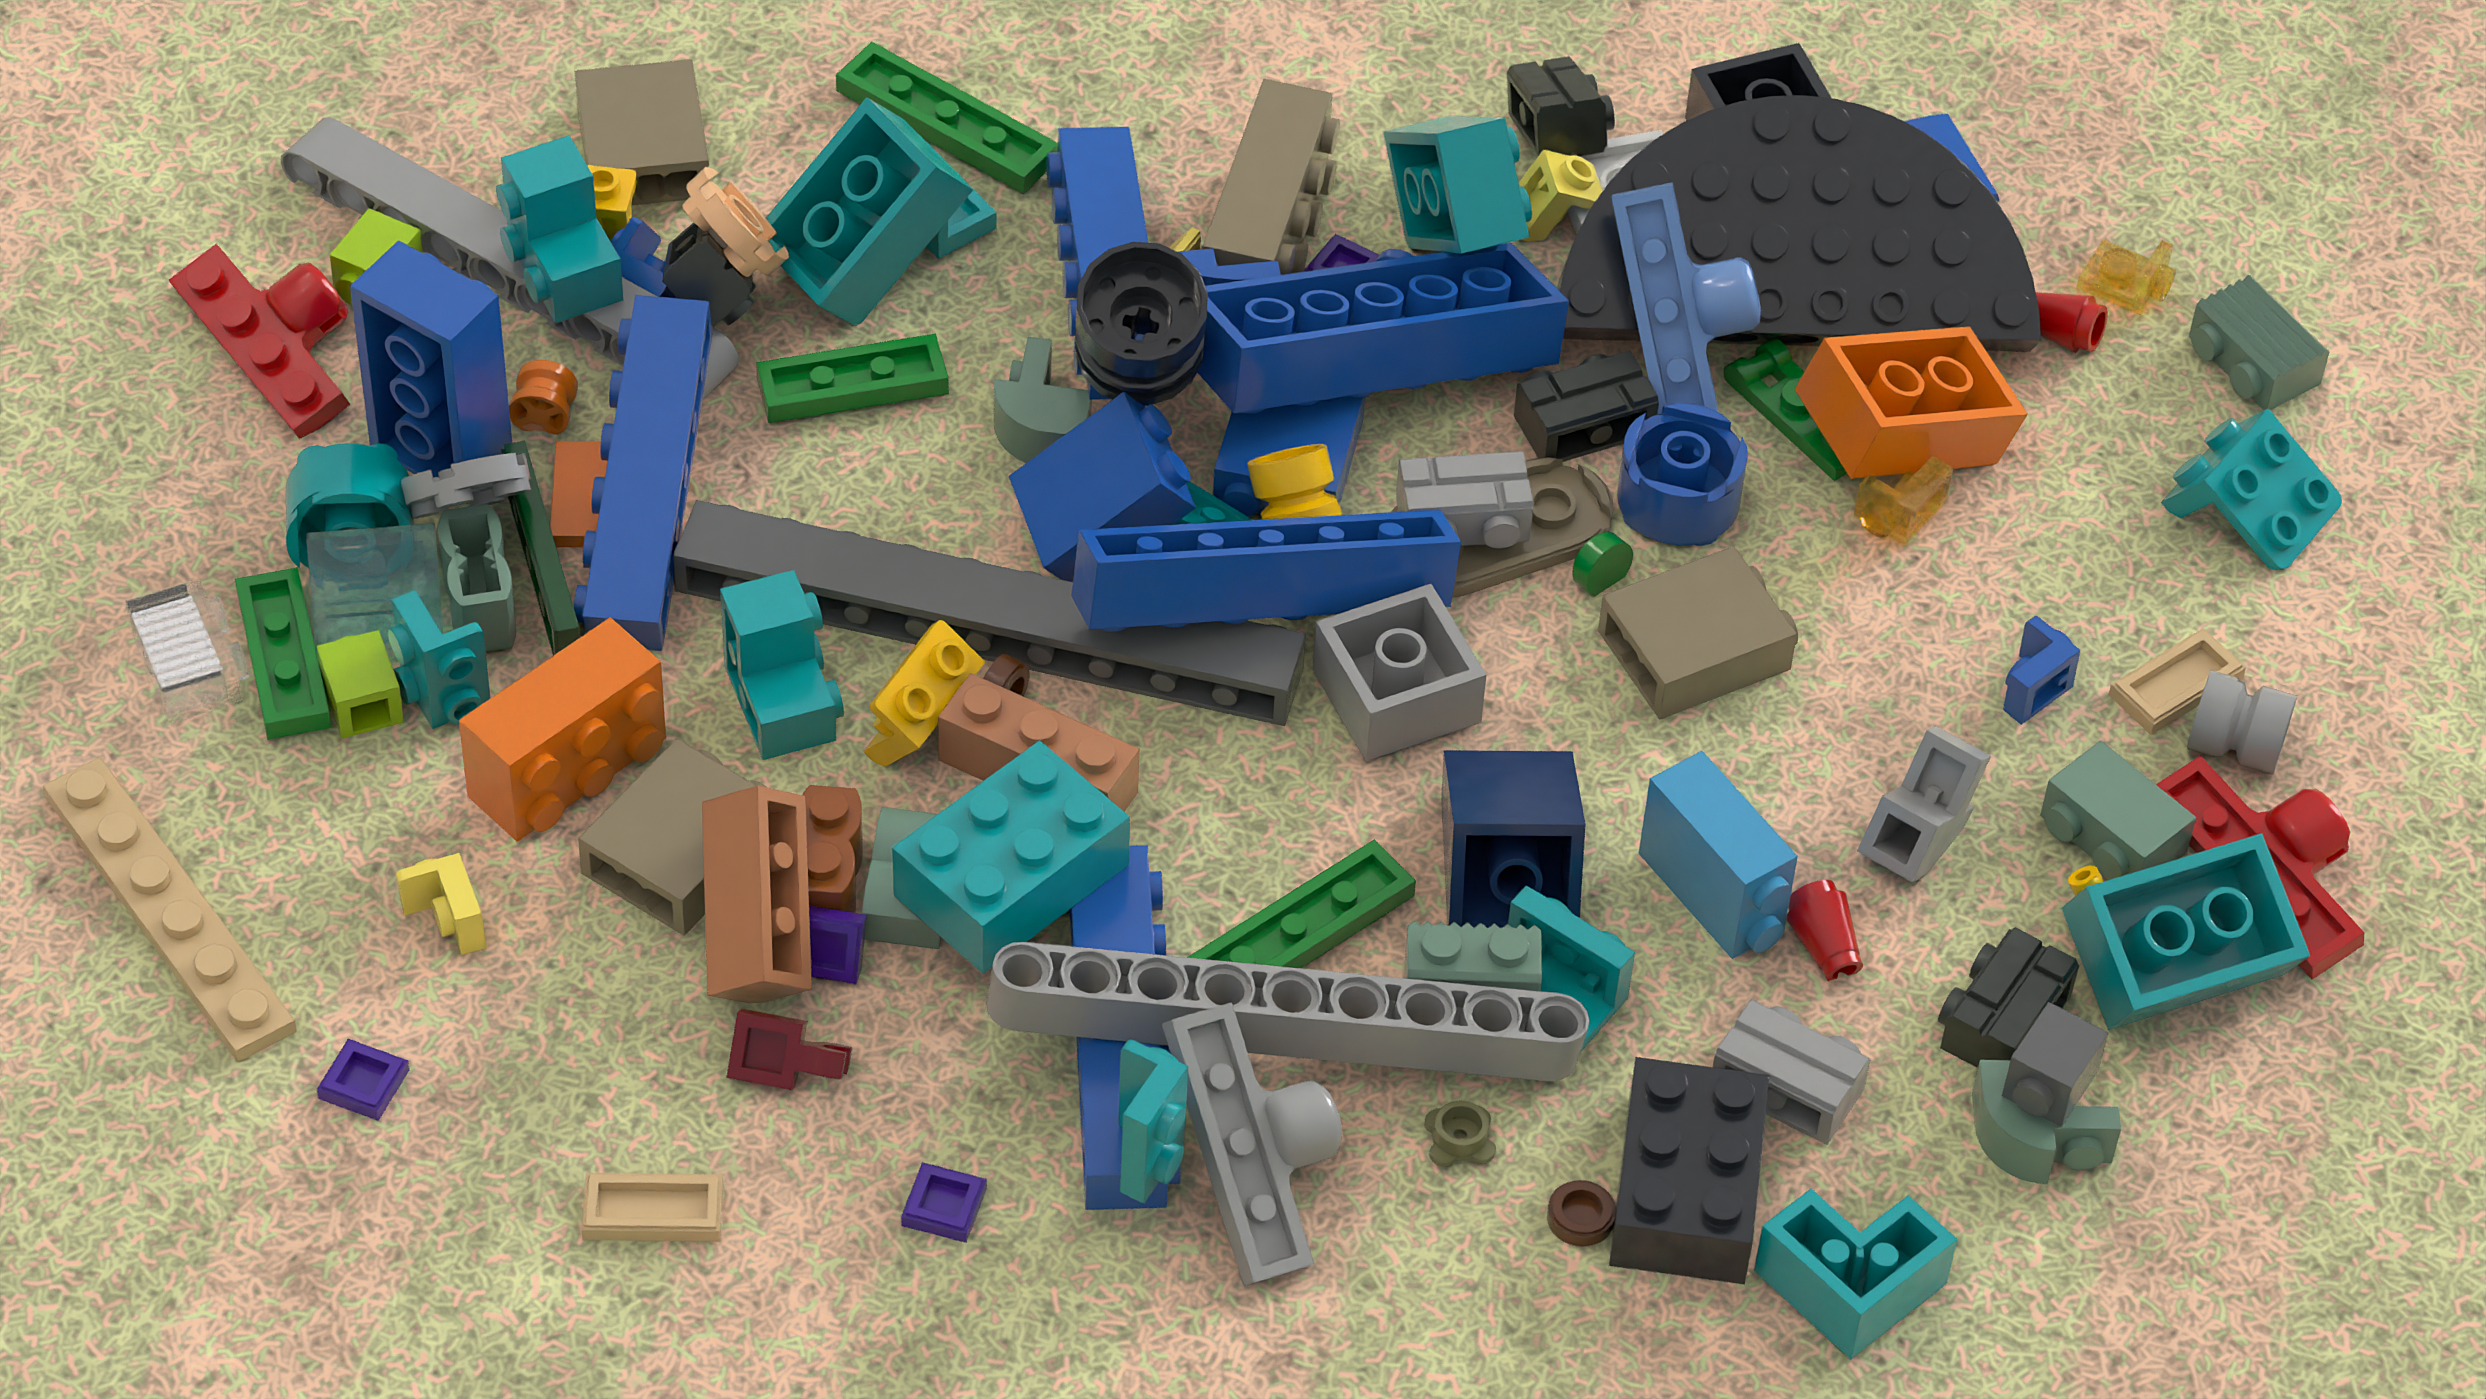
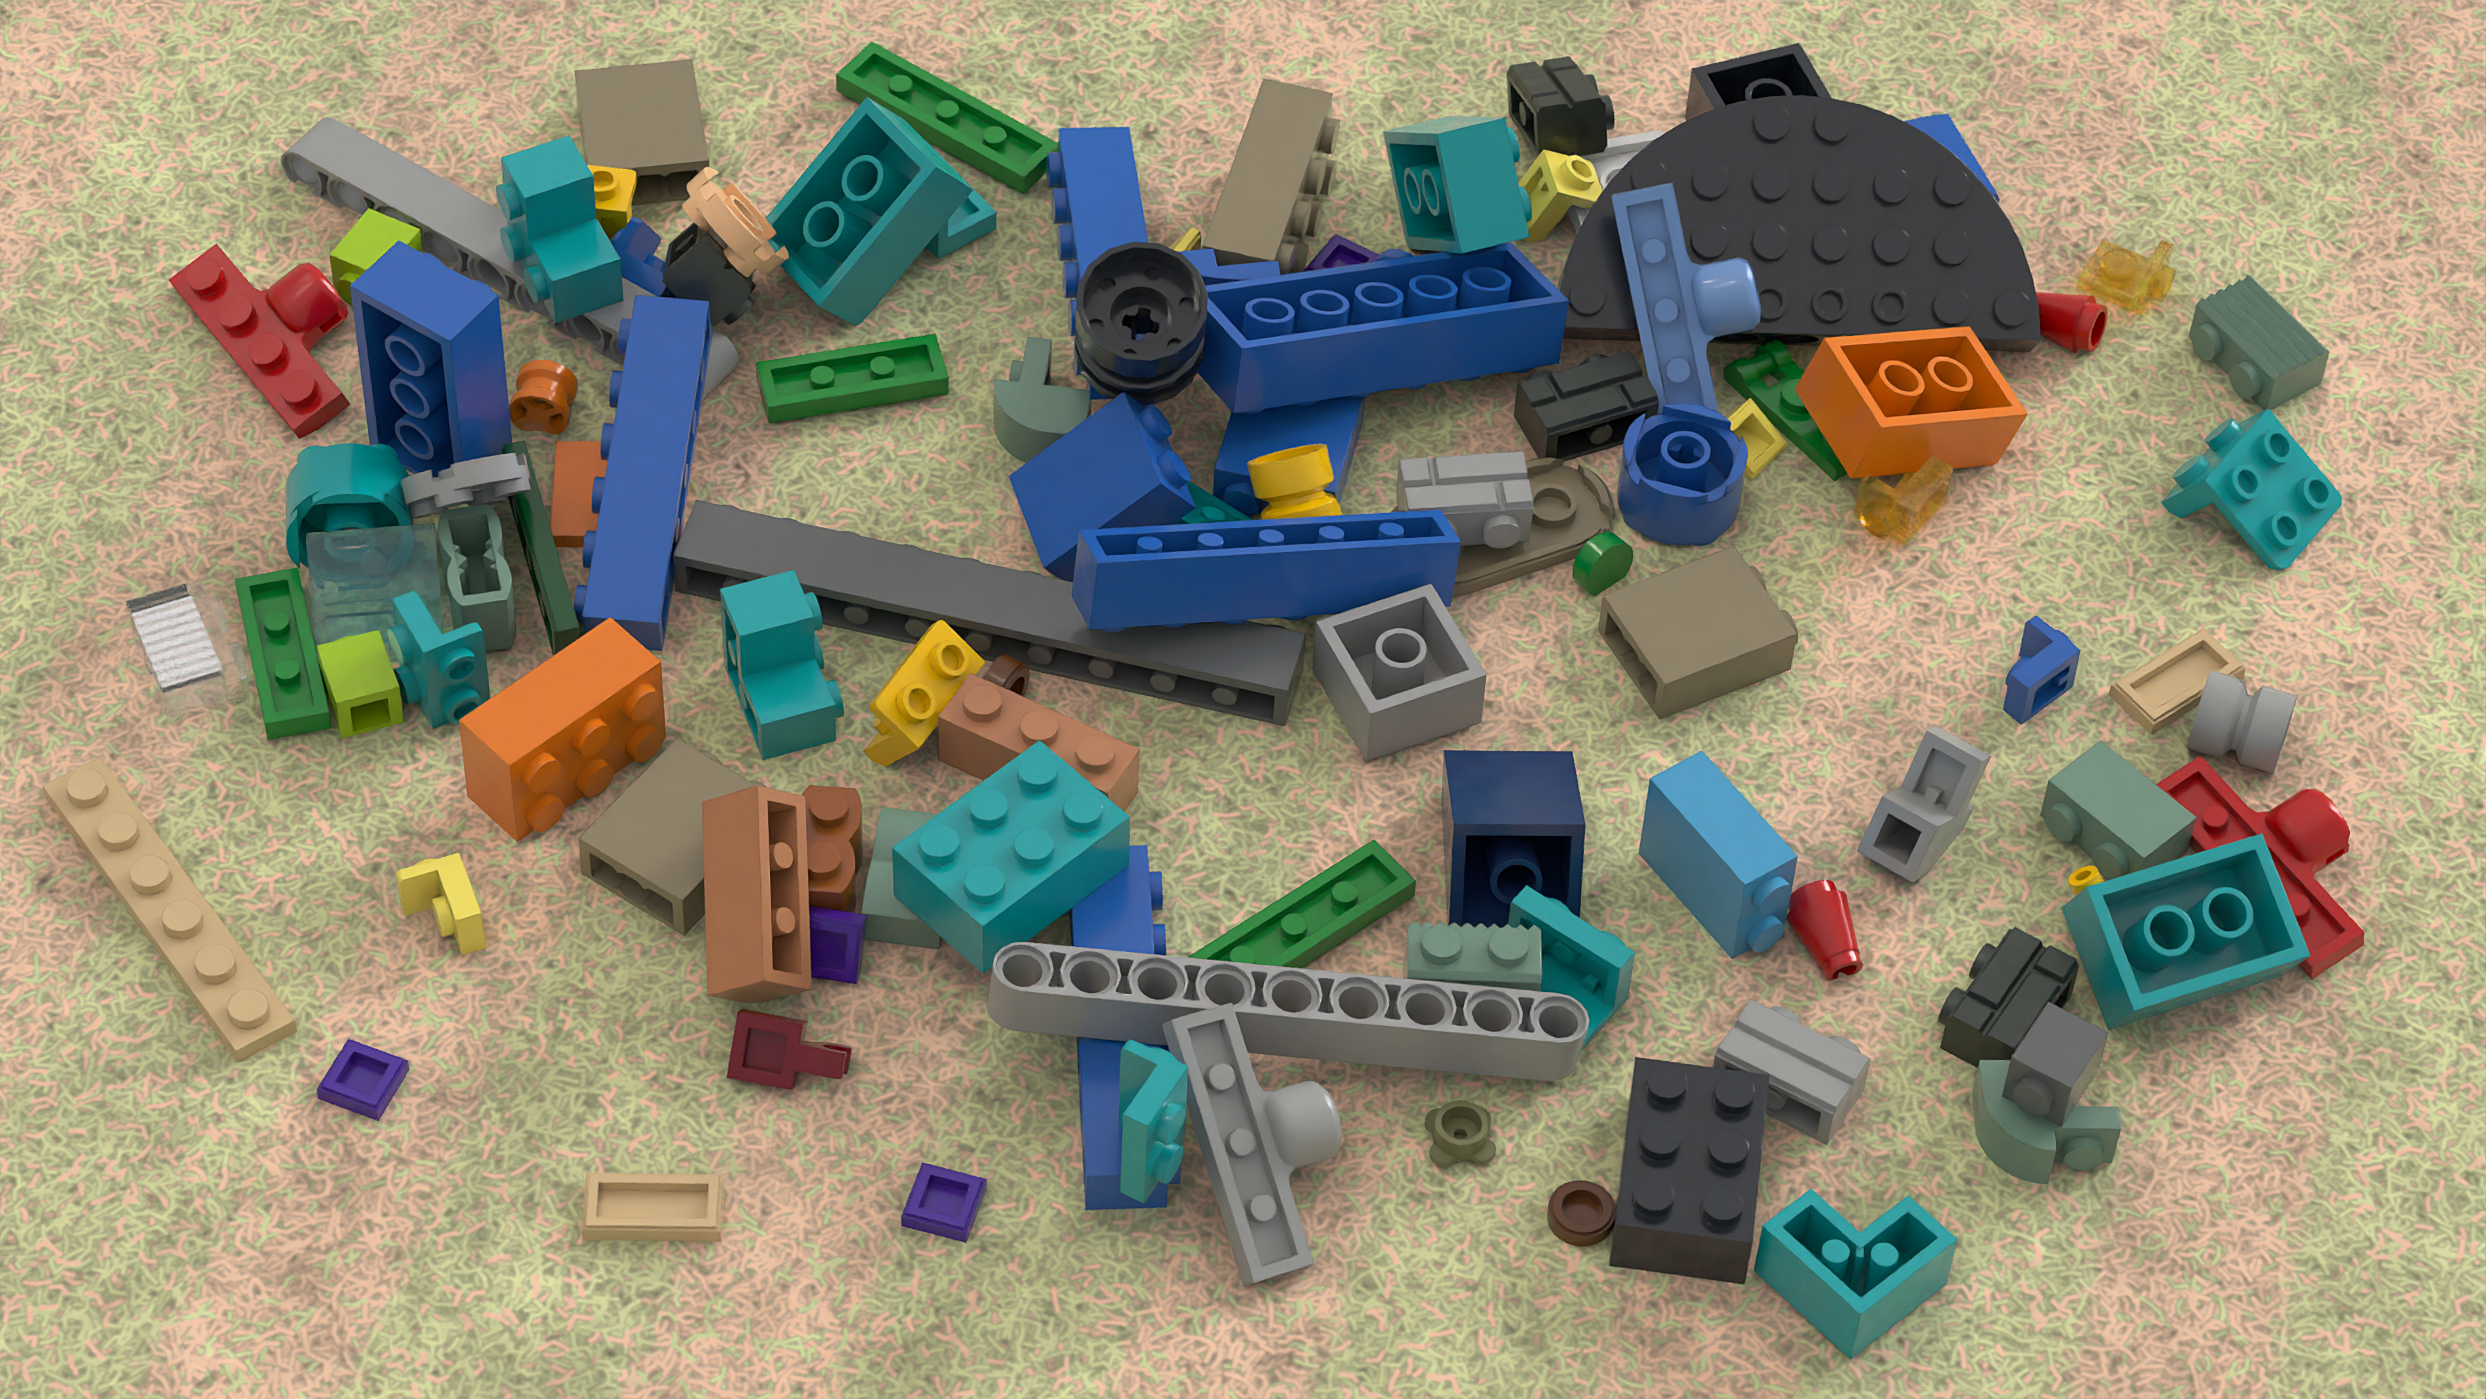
none -> light yellow slope [1725,398,1789,480]

